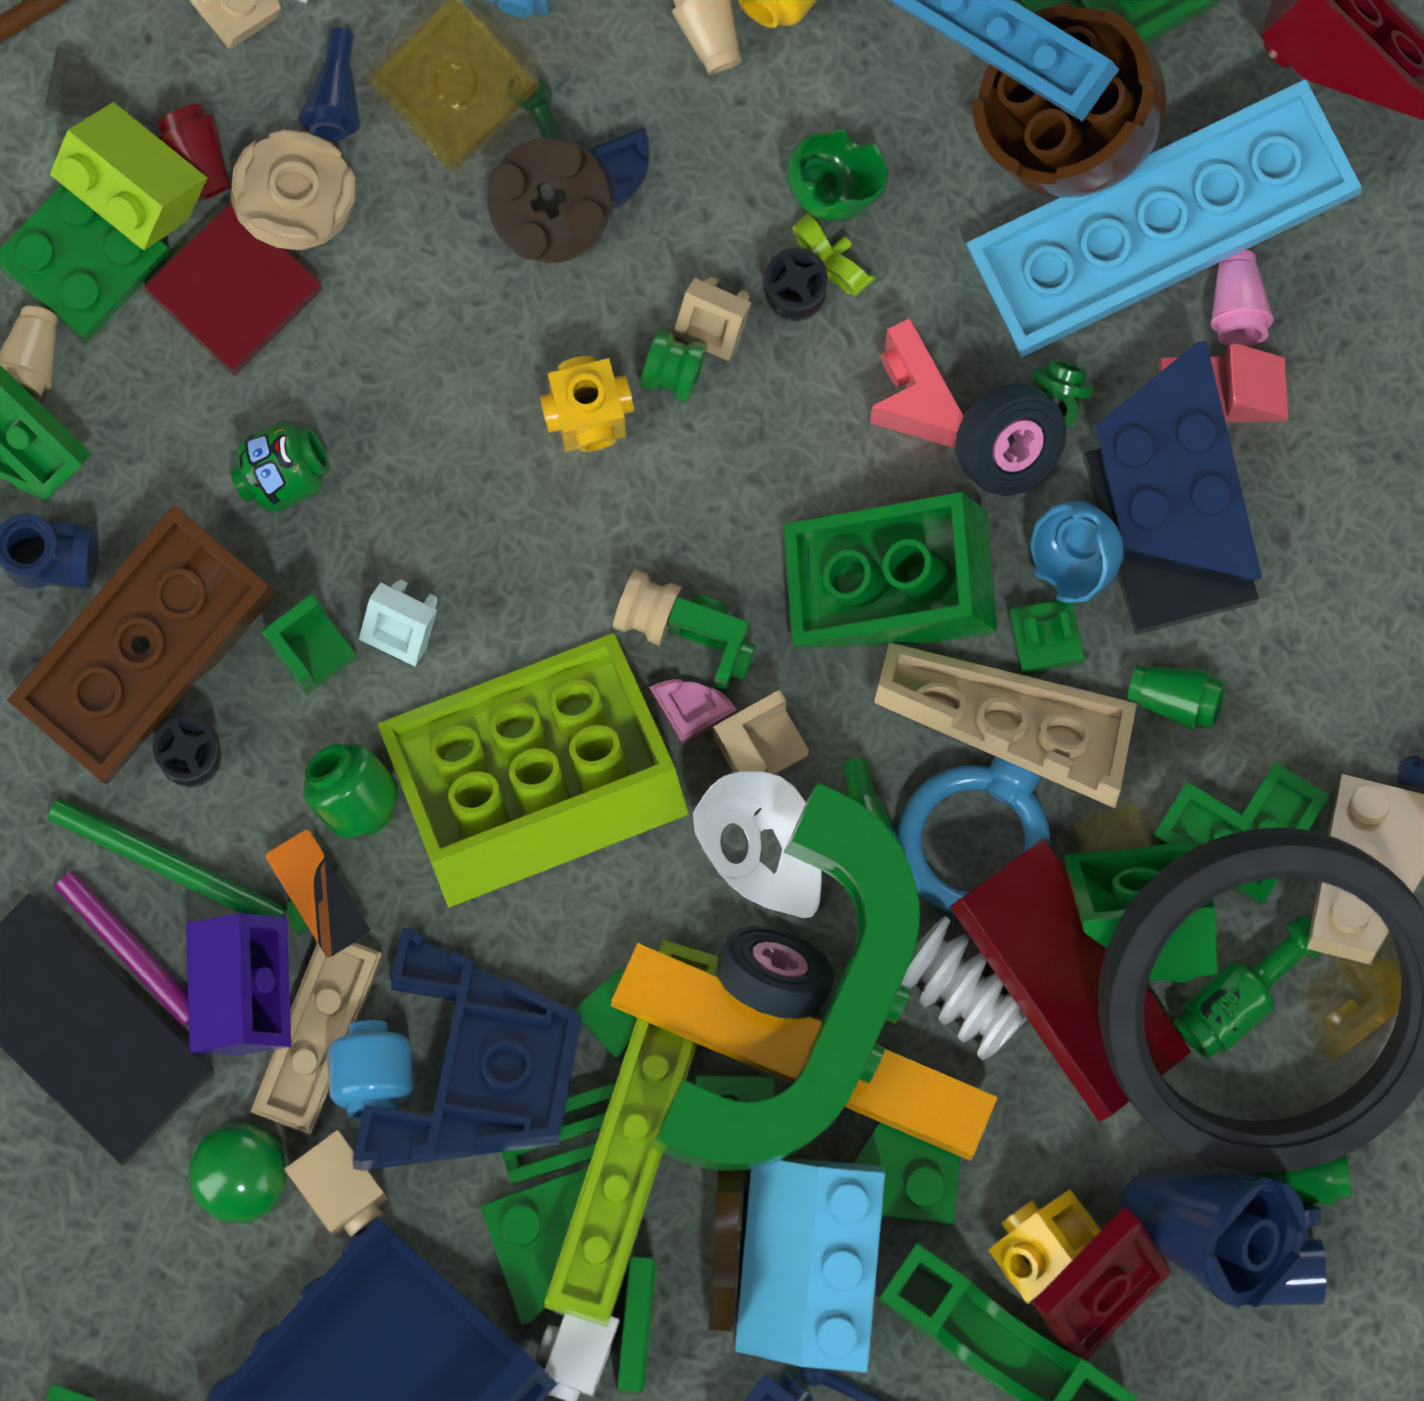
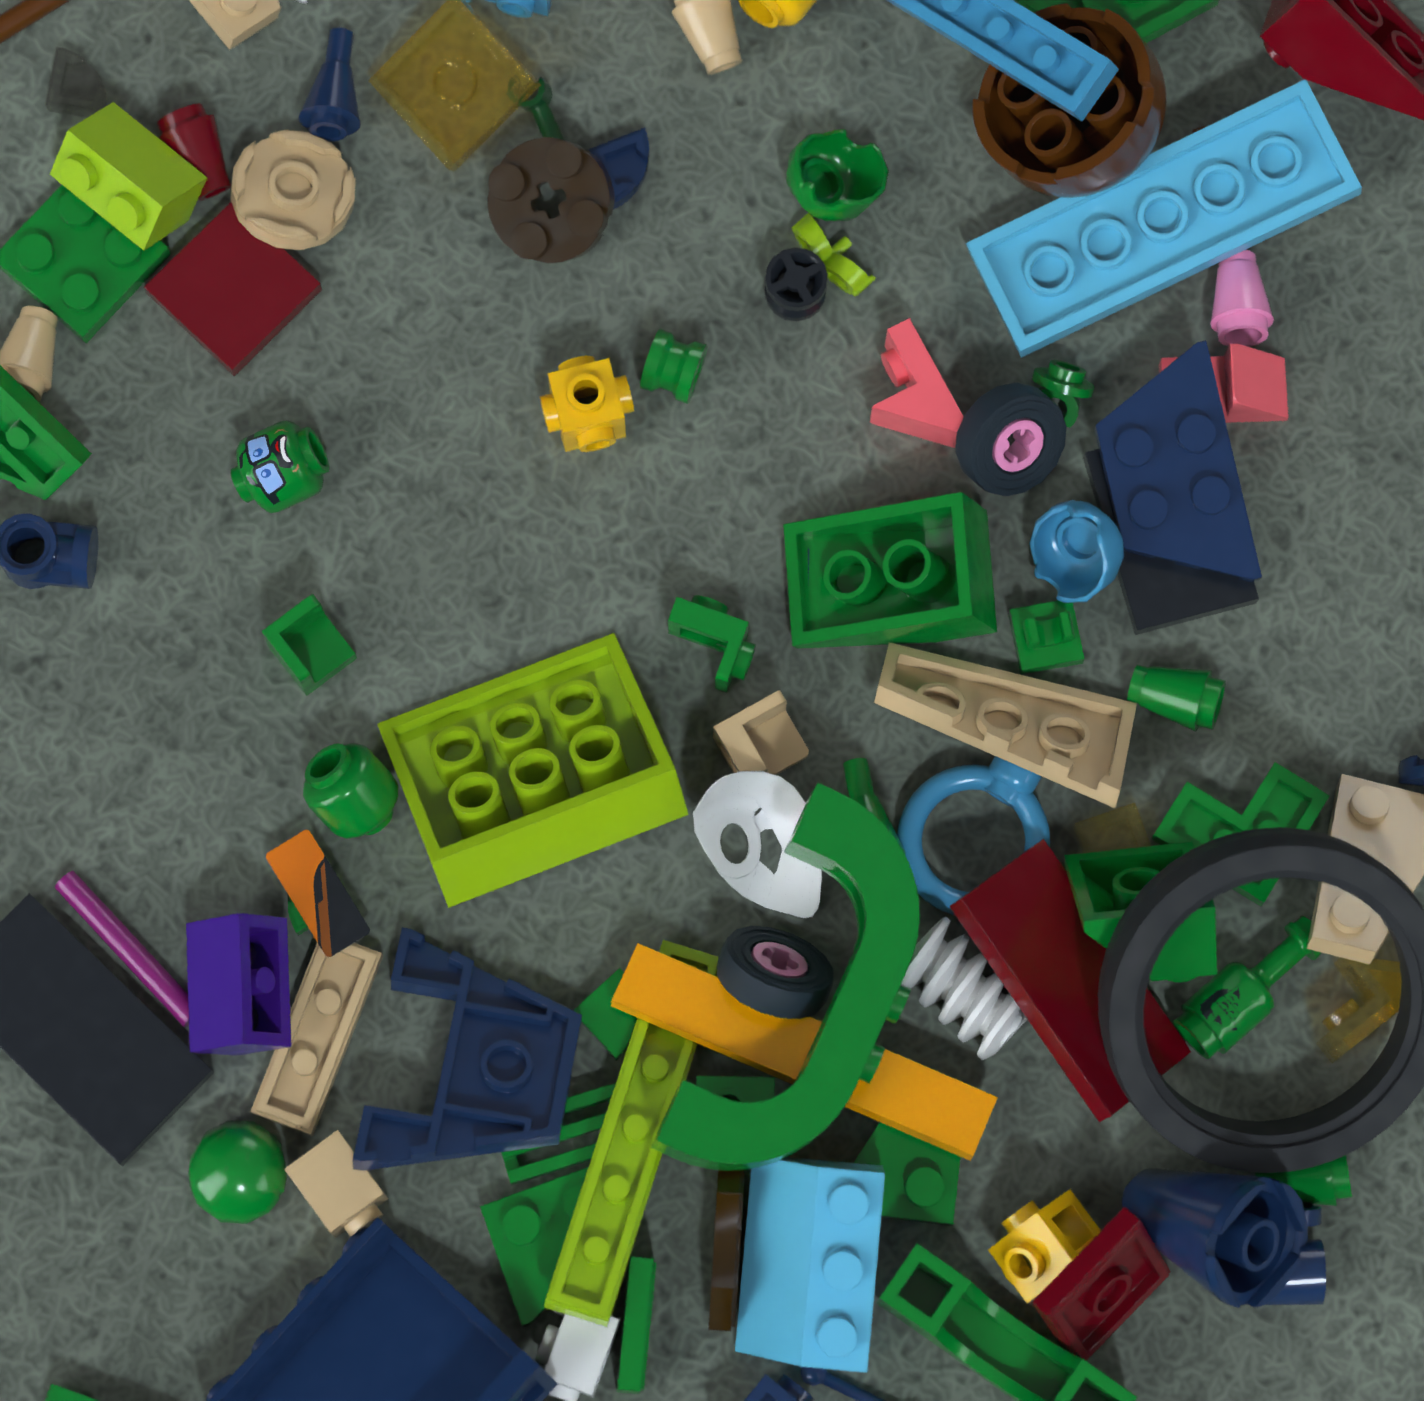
reddish brown piece [7,504,279,785] -> none
green bar [48,797,288,917] -> none
black wheel [152,716,222,788] -> none
dark azure head [327,1020,414,1120] -> none
light aqua tile [359,580,437,666] -> none
tan wheel [612,569,683,646] -> none
bright pink tile [650,679,737,745] -> none
tan tile [673,277,752,361] -> none

